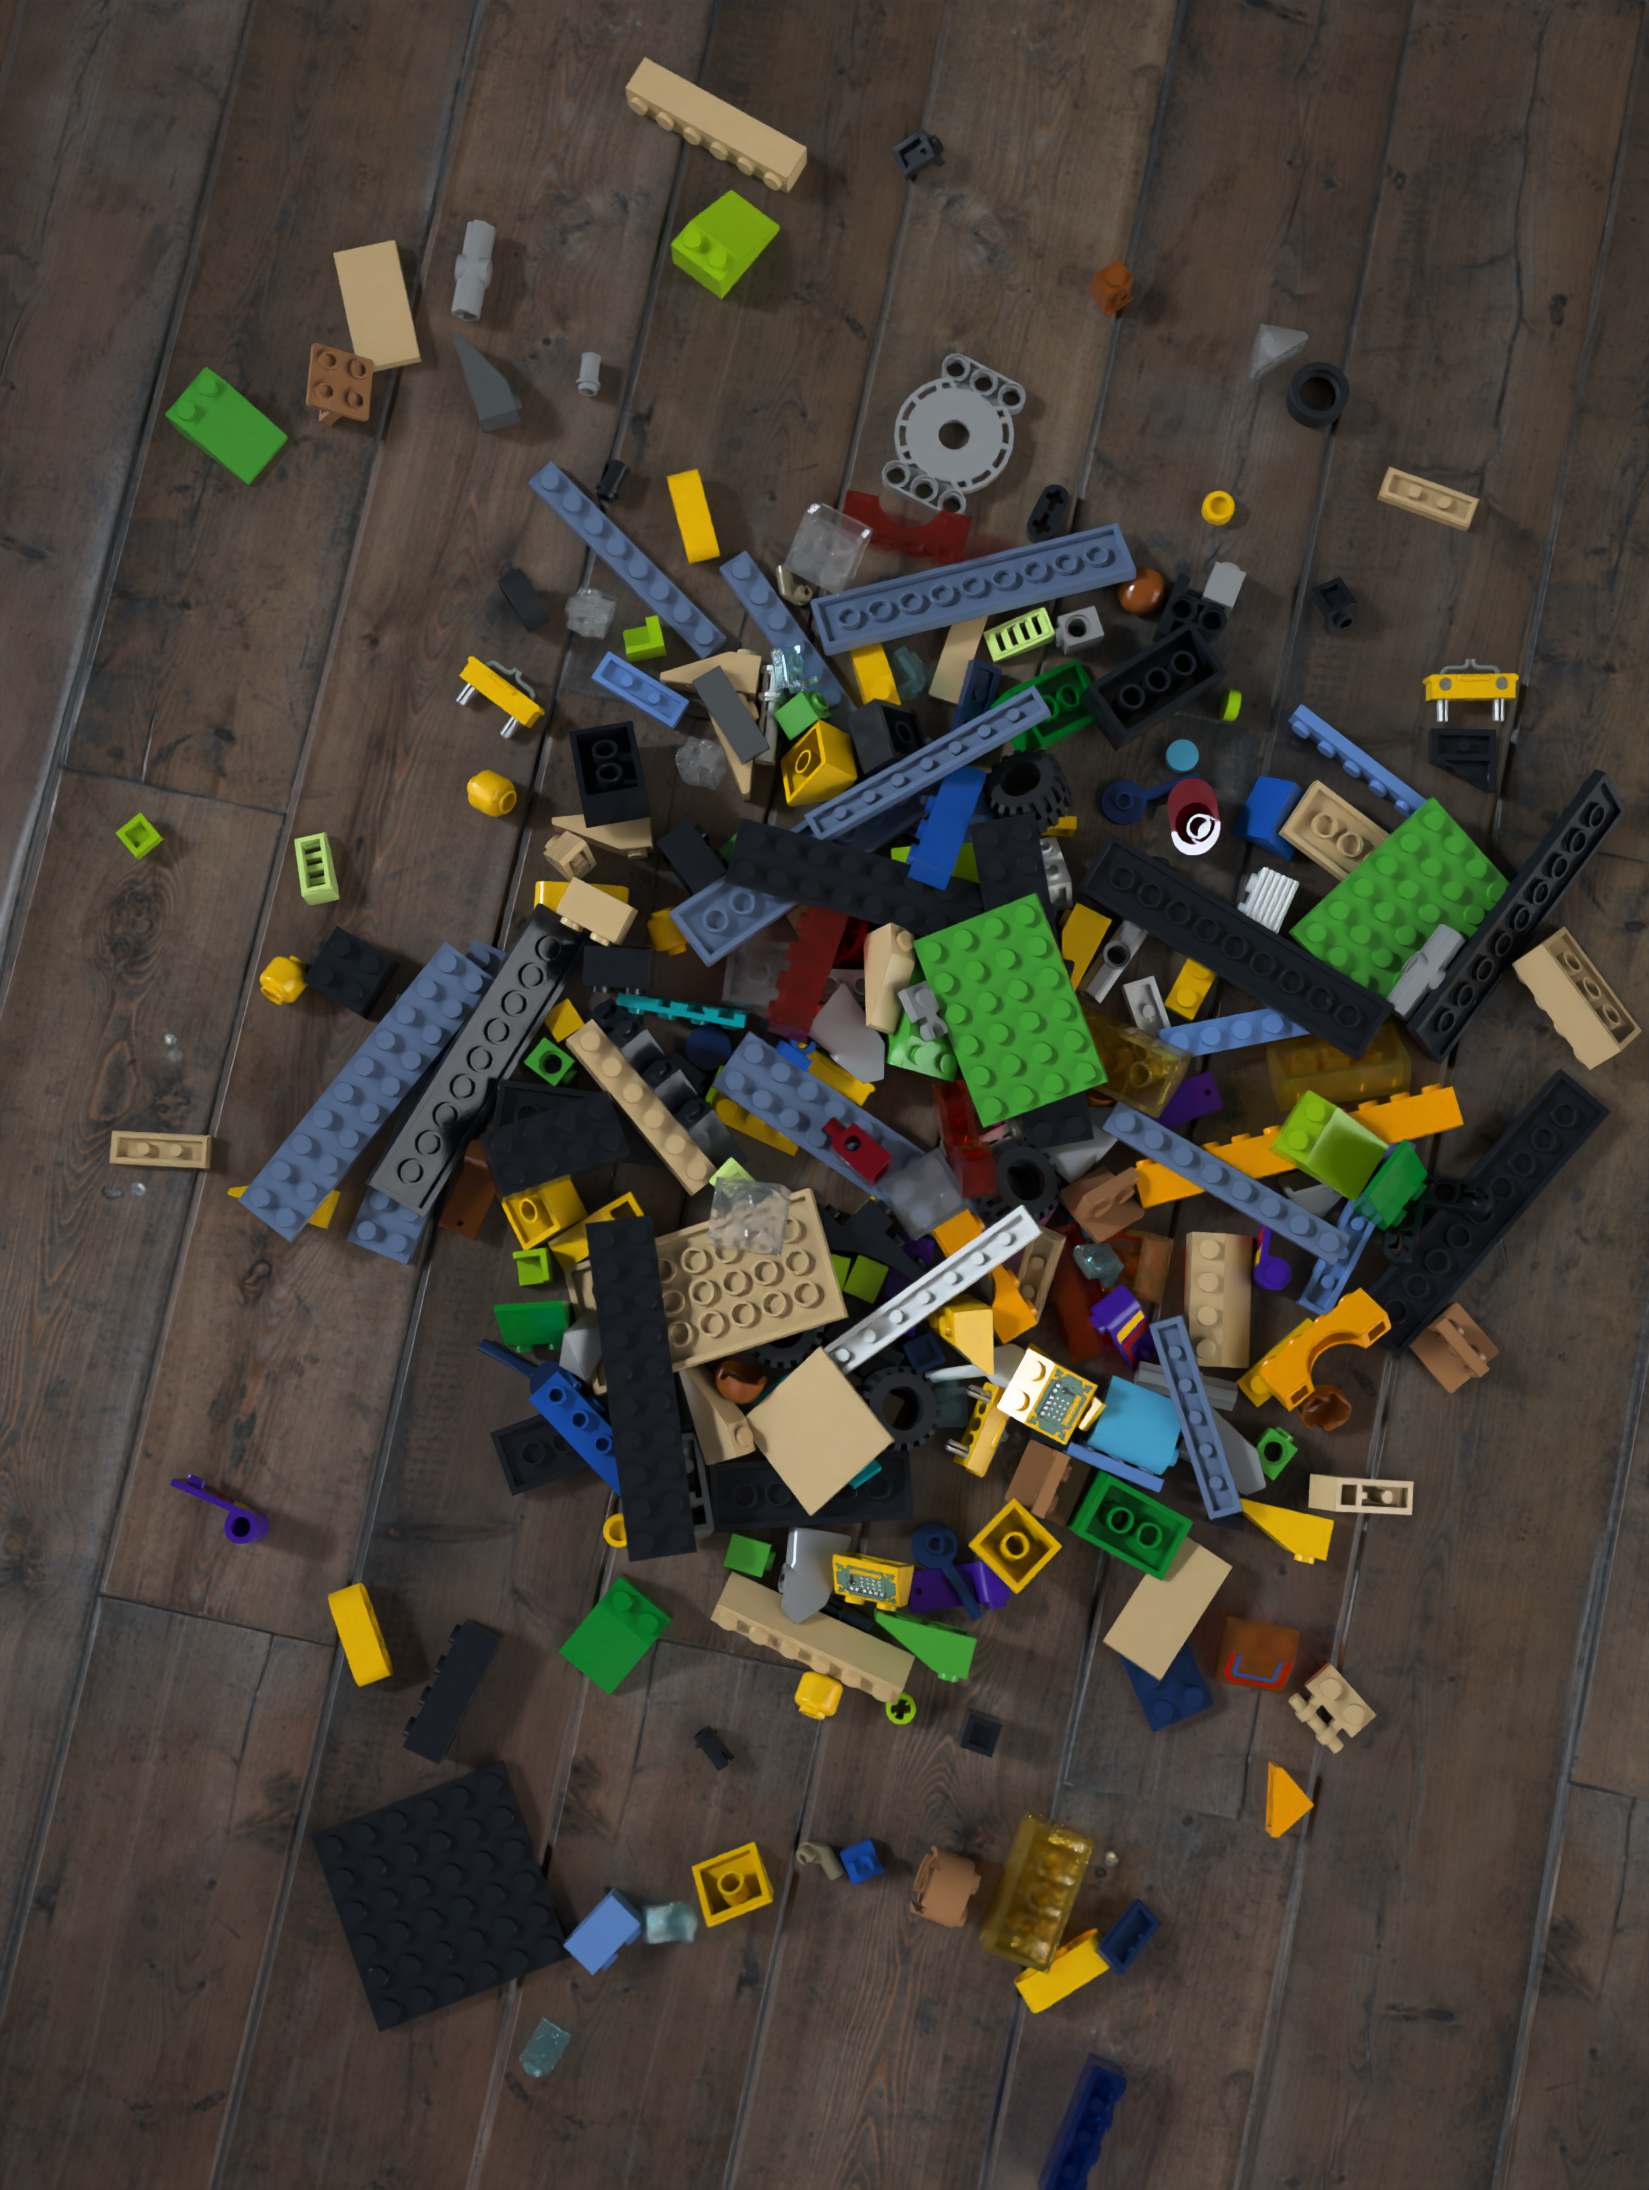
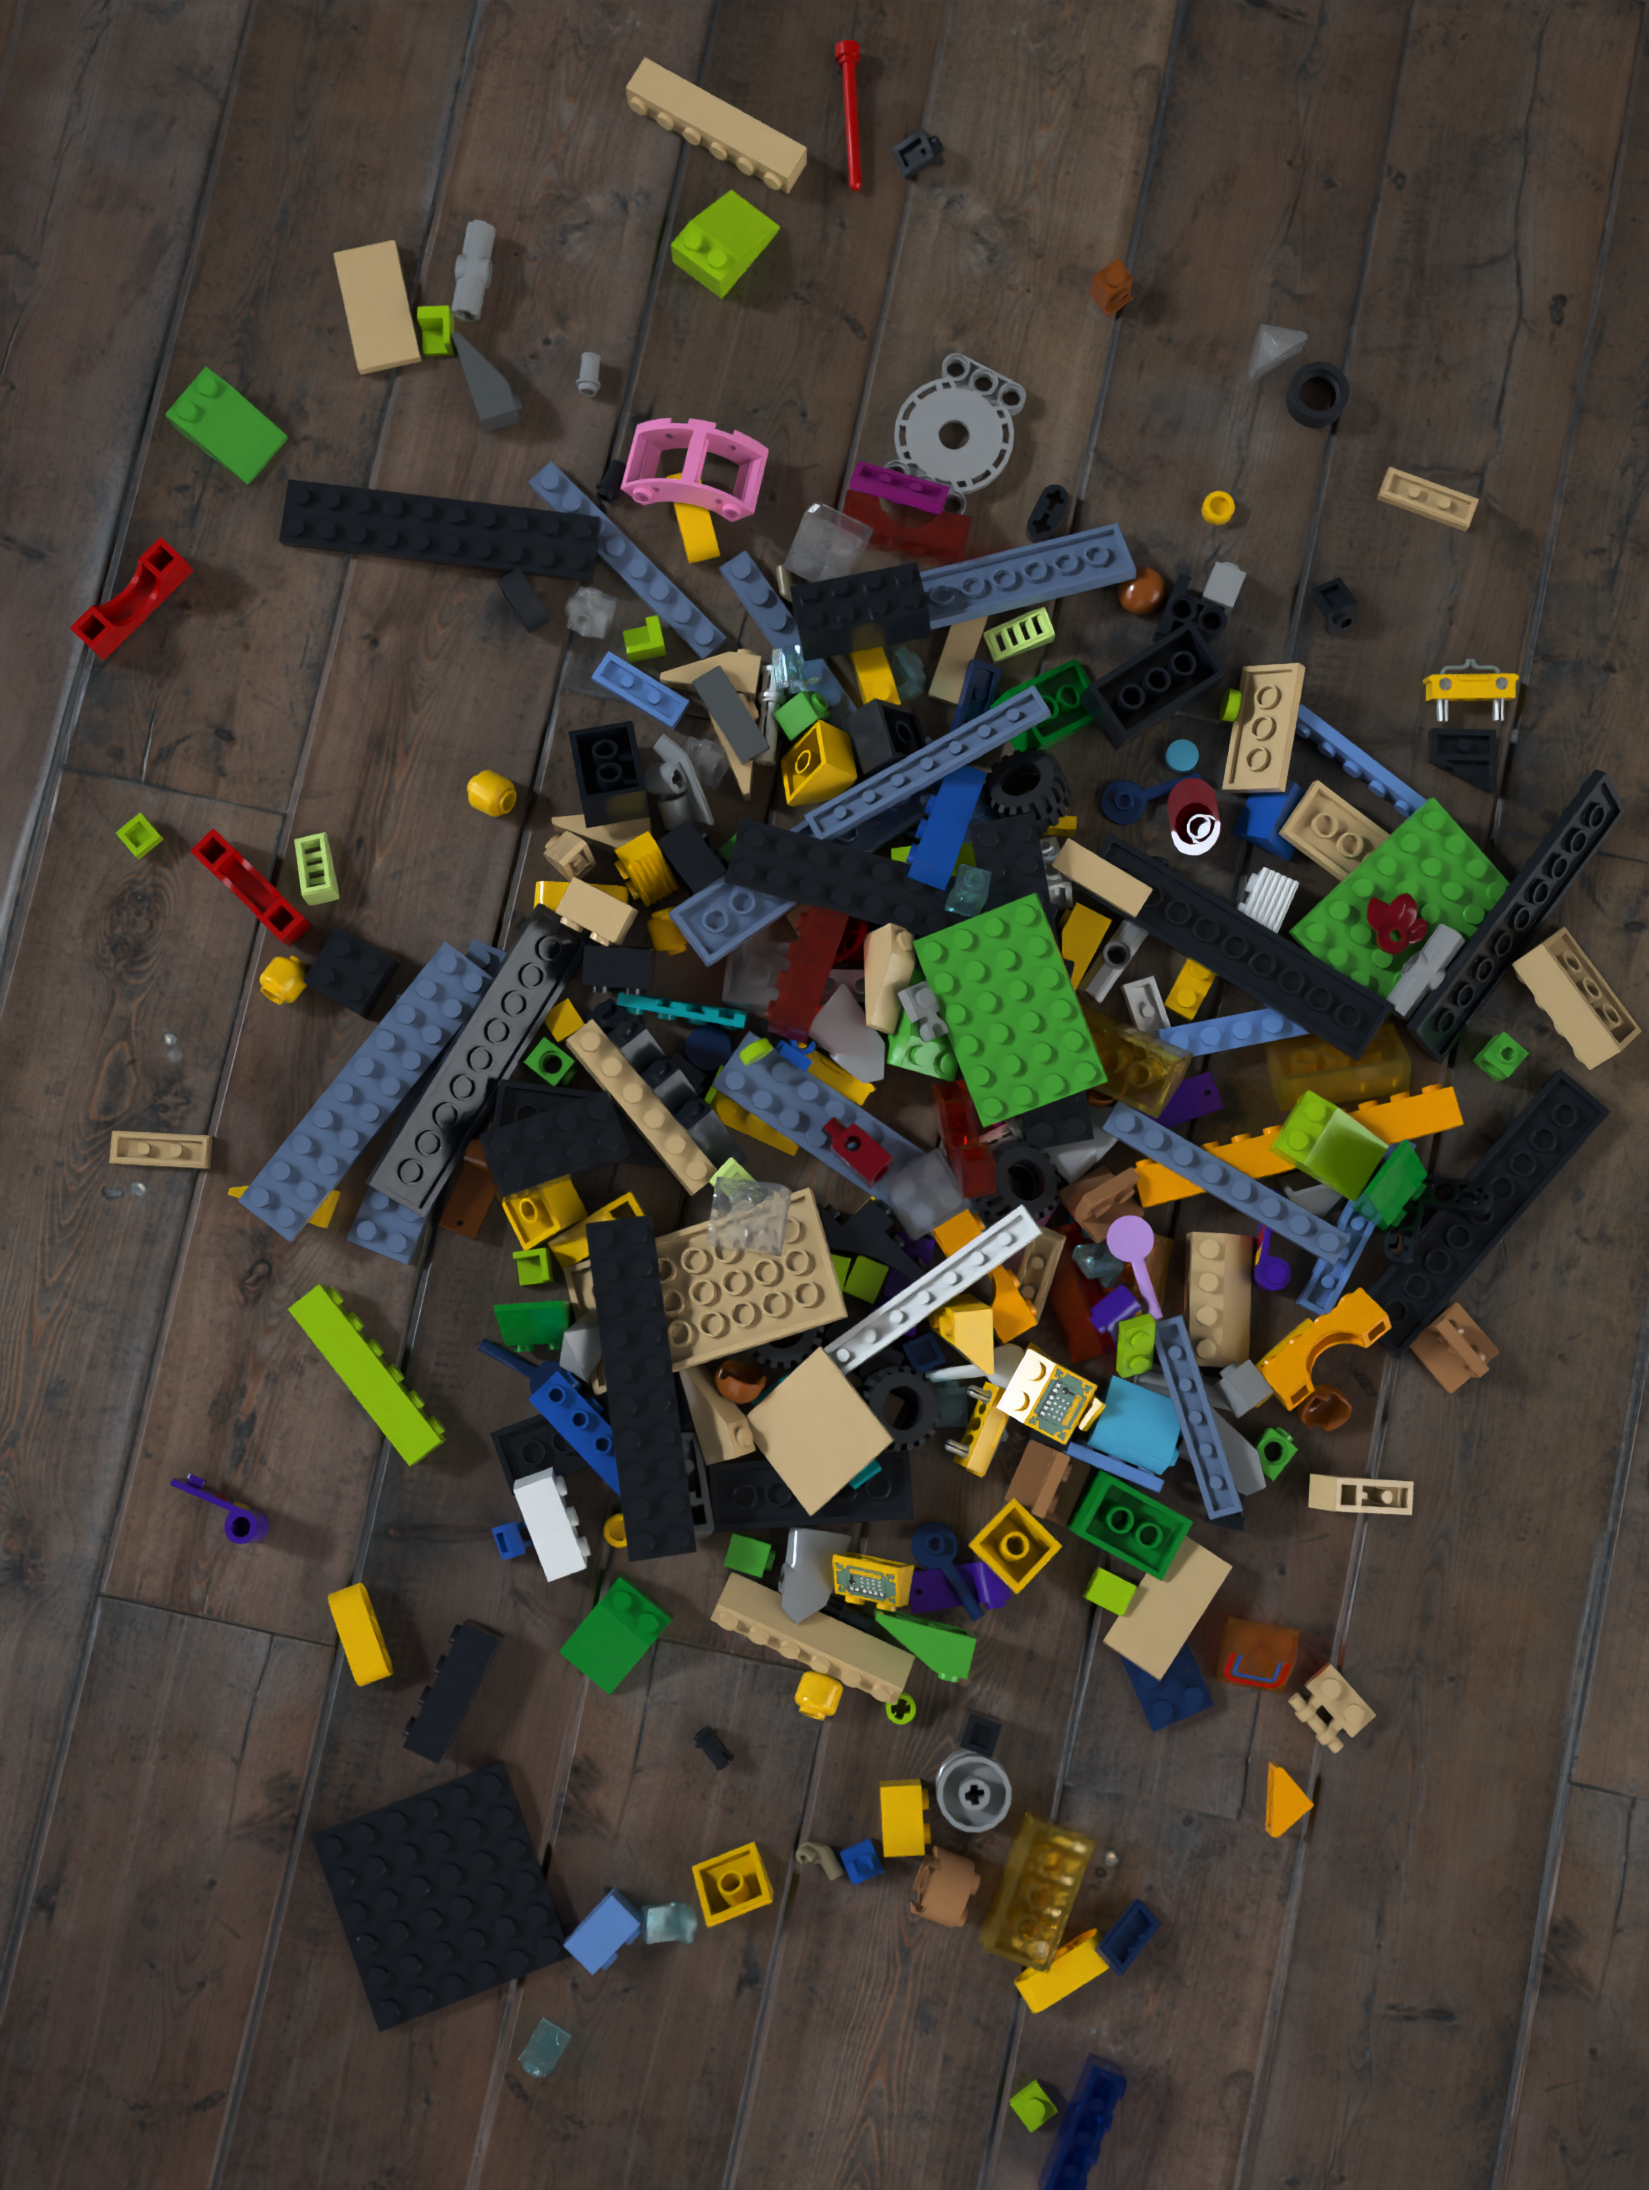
medium nougat bracket [306,343,374,425] -> none
yellow piece [456,656,545,739] -> none
light grey brick [1054,605,1104,656] -> none
yellow slope [1240,1498,1334,1564] -> none
none -> red arch [70,537,194,661]
none -> red arch [190,828,313,948]
none -> black plate [279,479,602,583]
none -> lime brick [288,1284,447,1466]
none -> lime panel [417,305,455,357]
none -> blue tile [491,1521,534,1560]
none -> white brick [513,1467,591,1582]
none -> yellow brick [614,831,679,907]
none -> bright pink window [621,418,769,522]
none -> light grey panel [644,734,715,830]
none -> lime tile [739,1038,773,1066]
none -> black brick [790,562,931,662]
none -> red piece [835,40,862,191]
none -> magenta plate [849,461,950,515]
none -> yellow brick [880,1779,931,1857]
none -> light grey wheel [935,1749,1012,1833]
none -> clear light blue bracket [945,864,992,918]
none -> lime plate [1009,2079,1058,2133]
none -> tan tile [1050,838,1153,919]
none -> lime panel [1082,1566,1137,1616]
none -> lavender piece [1107,1215,1163,1320]
none -> lime plate [1116,1313,1156,1379]
none -> light grey brick [1213,1359,1274,1419]
none -> tan plate [1222,663,1306,793]
none -> dark red plate [1367,893,1429,954]
none -> bright green brick [1472,1032,1529,1082]

